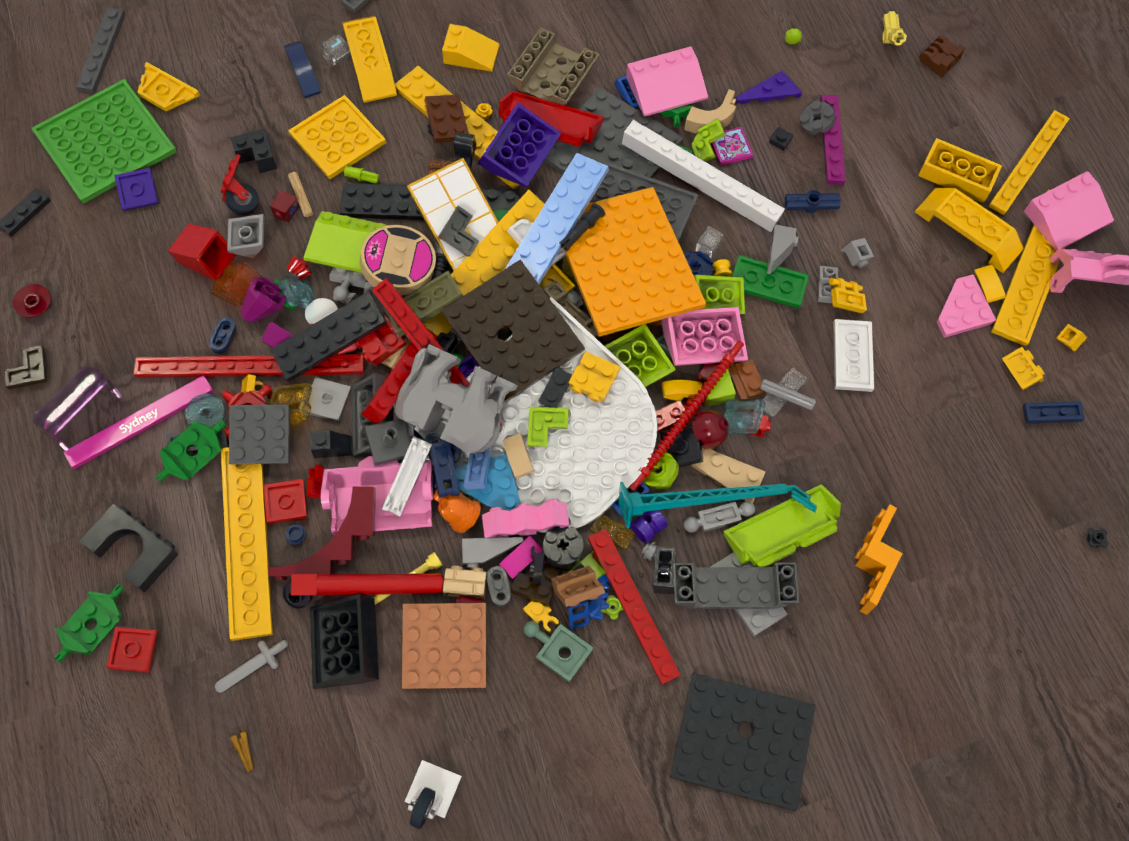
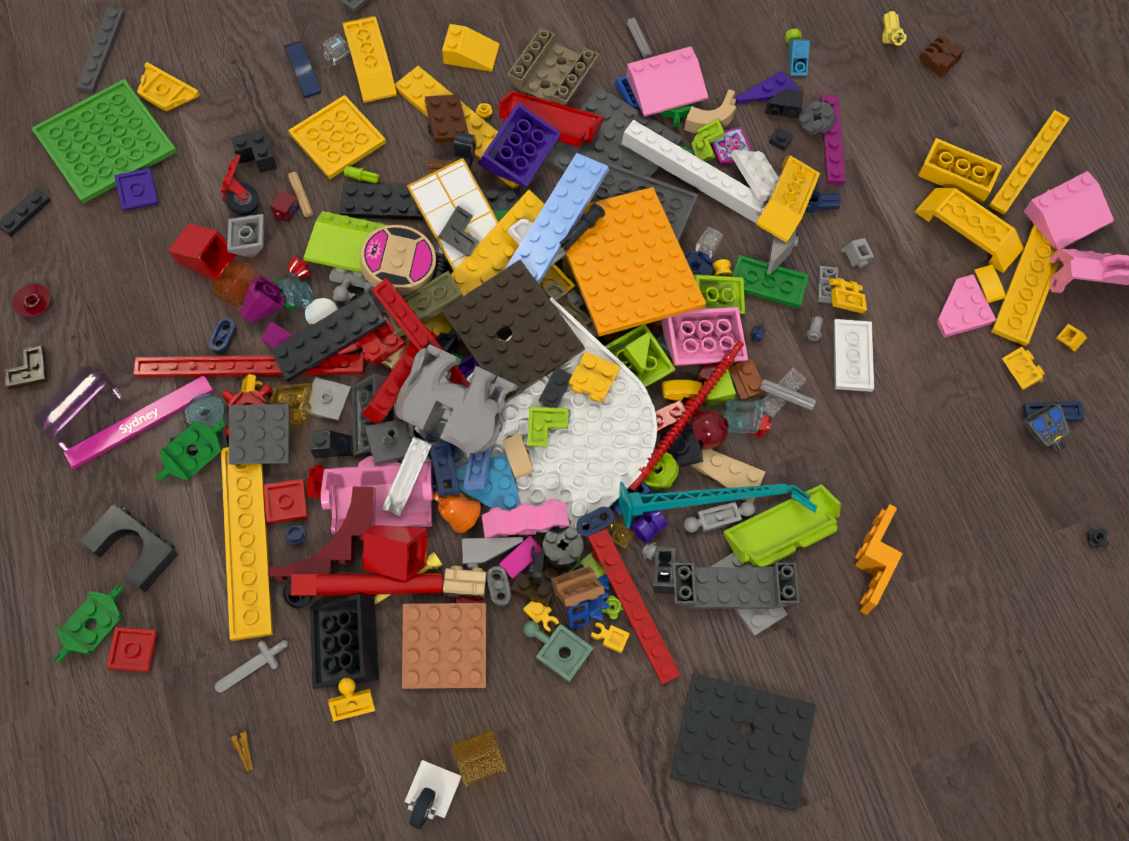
none -> yellow plate [328,678,375,722]
none -> red slope [362,525,428,581]
none -> clear yellow slope [451,730,506,787]
none -> dark blue plate [576,507,614,536]
none -> yellow plate [591,623,630,654]
none -> lime slope [623,333,651,375]
none -> light grey axle [627,17,652,59]
none -> white plate [731,150,779,201]
none -> dark blue plate [750,324,766,342]
none -> yellow slope [756,155,820,243]
none -> black slope [765,89,804,118]
none -> dark azure slope [788,39,810,76]
none -> light grey pin [807,316,823,341]
none -> torso [1020,403,1070,452]

